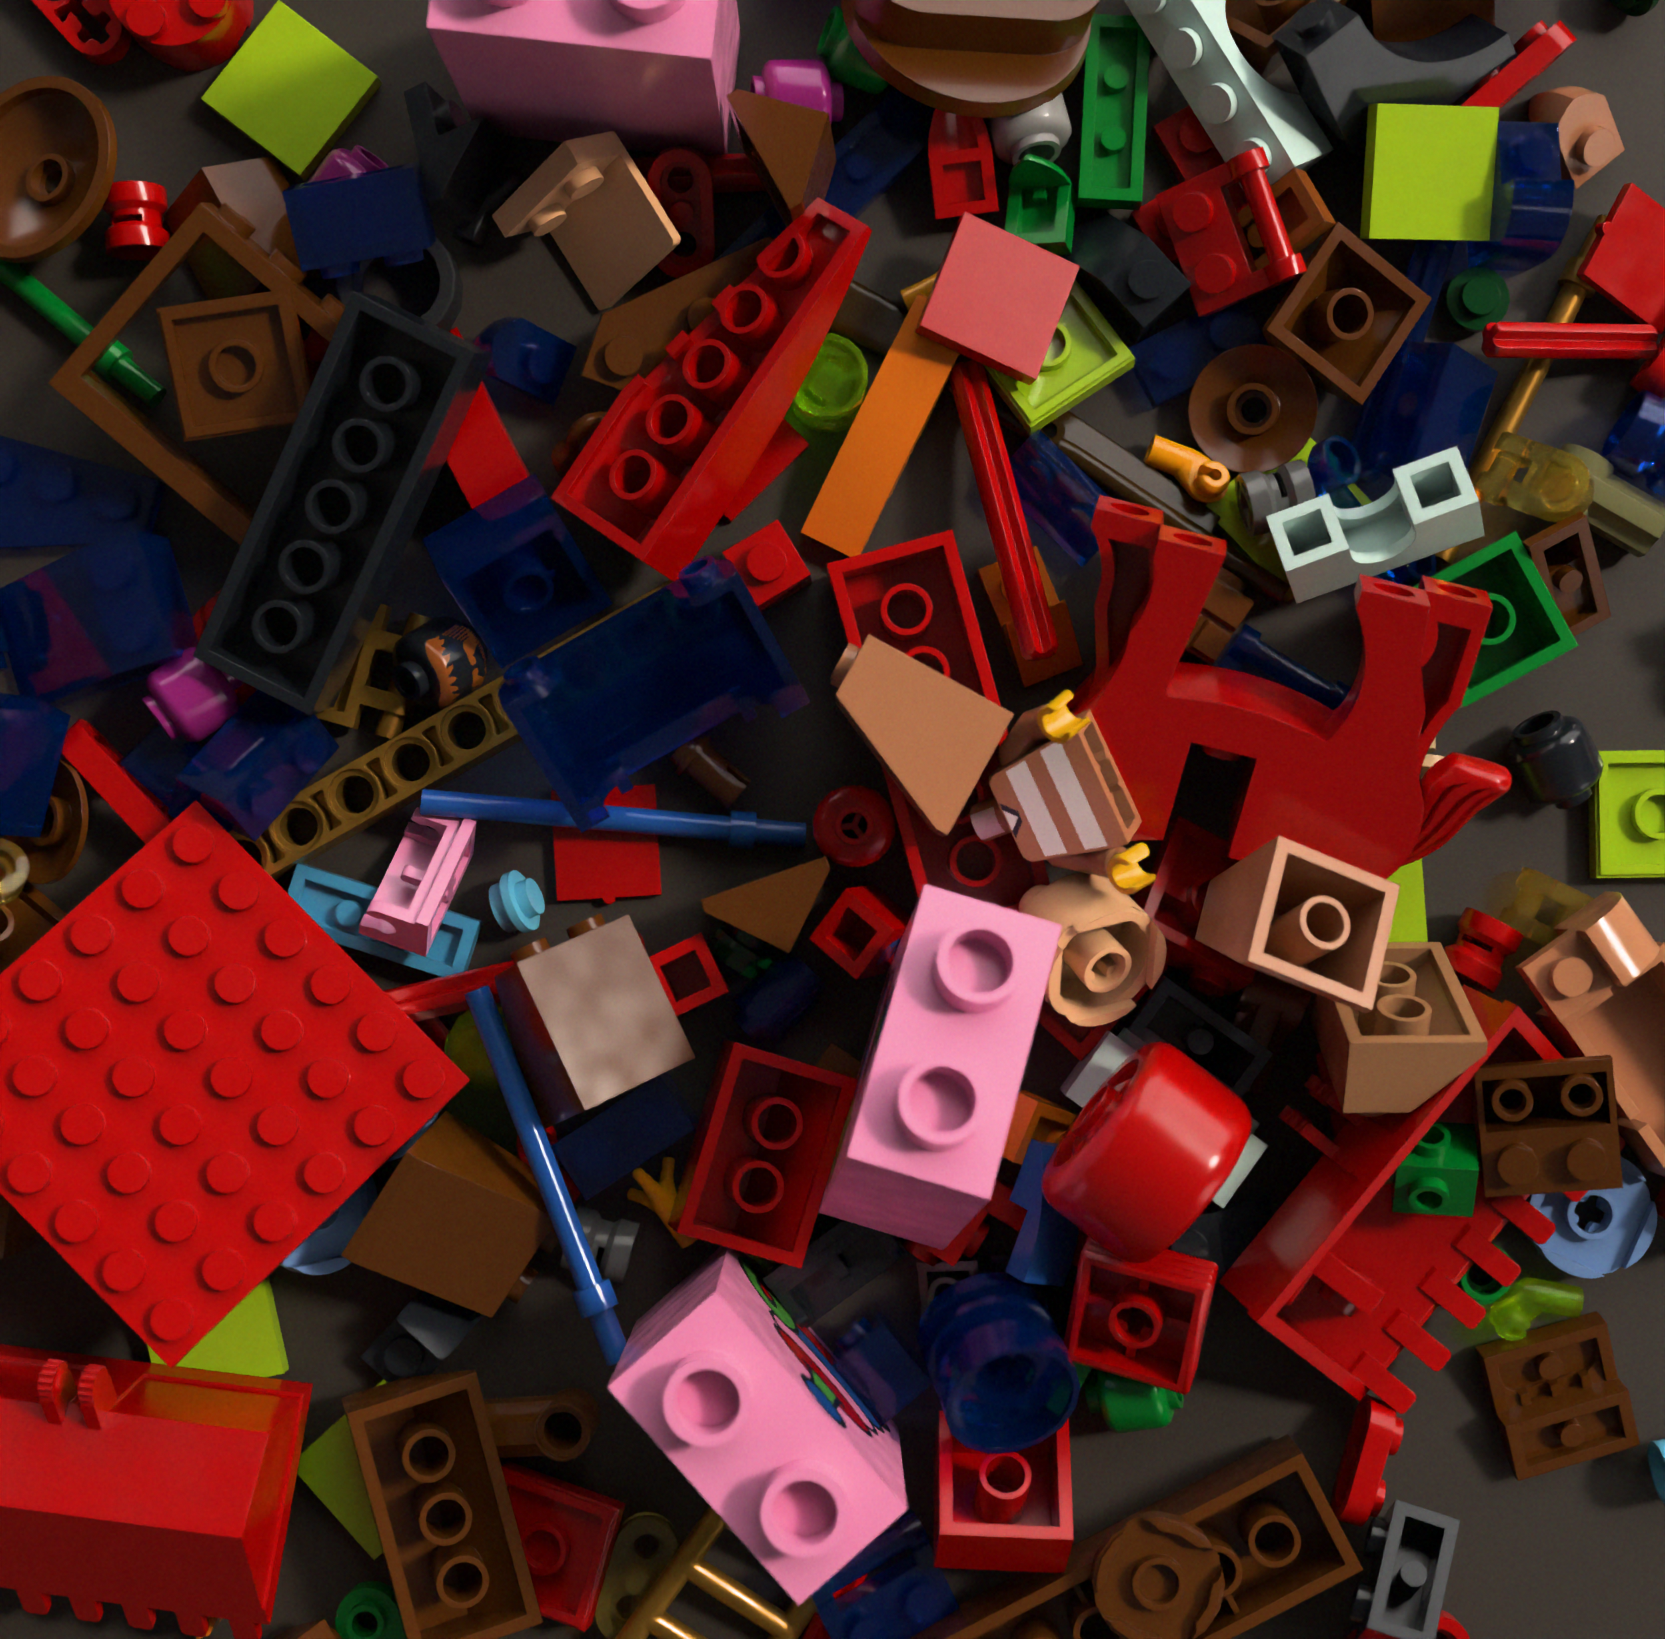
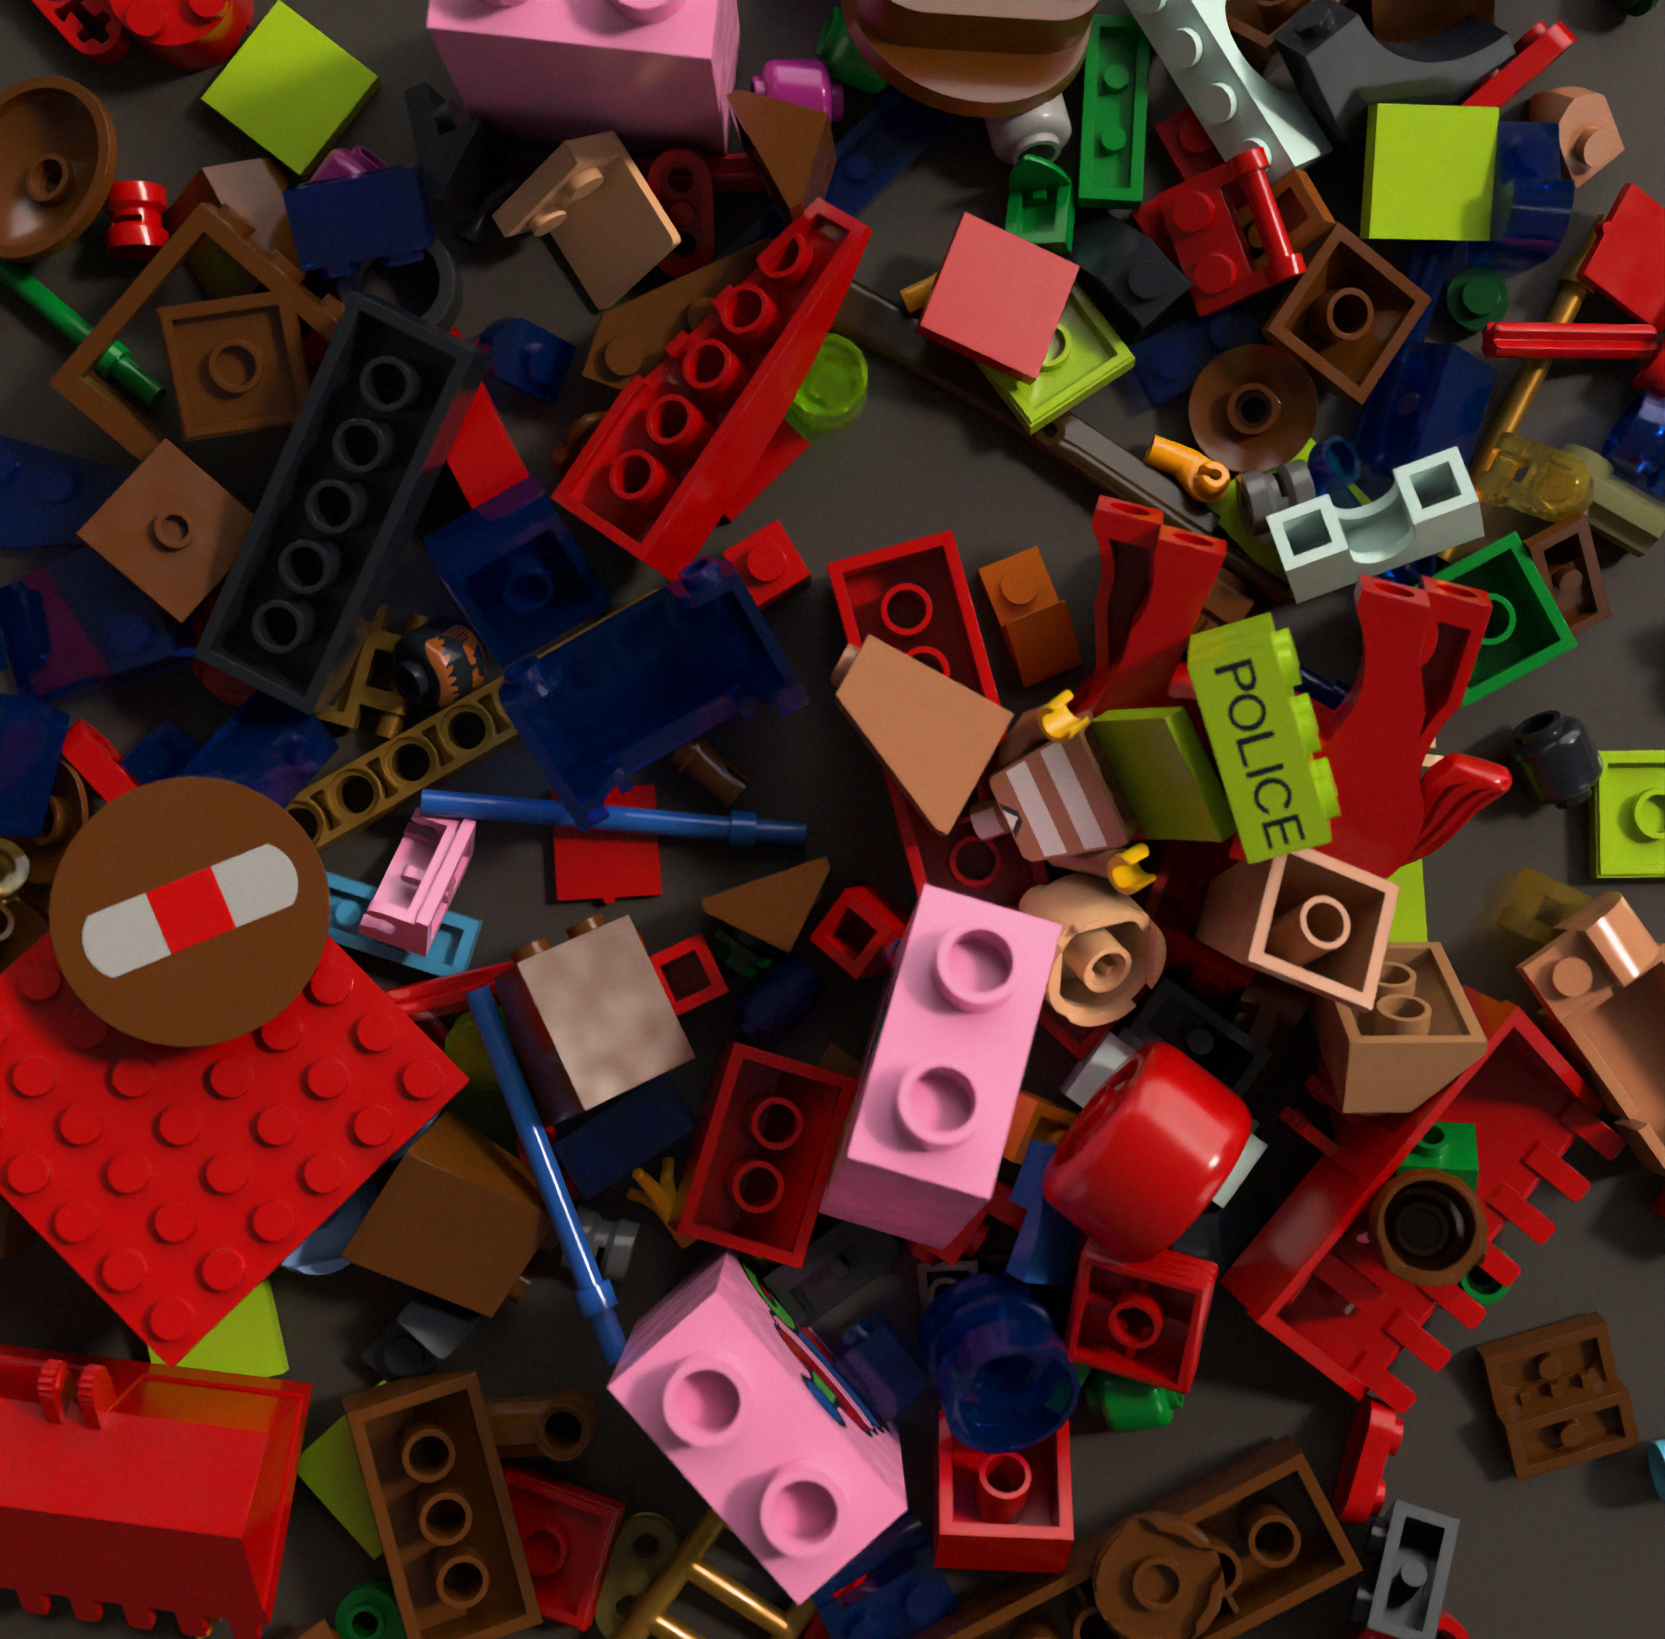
magenta head [141,647,244,743] -> none
medium azure plate [489,870,545,933] -> none
orange slope [801,293,960,557] -> none
red head [813,785,896,868] -> none
red plate [927,109,999,219] -> none
red axle [949,360,1059,661] -> none
clear blue plate [1009,429,1109,567] -> none
red wheel [1444,907,1524,993] -> none
reddish brown slope [1472,1055,1623,1197] -> none
clear neon green arm [1489,1277,1584,1341] -> none
medium blue plate [1525,1157,1658,1279] -> none
none -> reddish brown piece [49,776,331,1047]
none -> reddish brown plate [75,438,254,626]
none -> lime tile [1091,707,1238,842]
none -> lime brick [1187,612,1341,865]
none -> reddish brown piece [1343,1168,1489,1287]

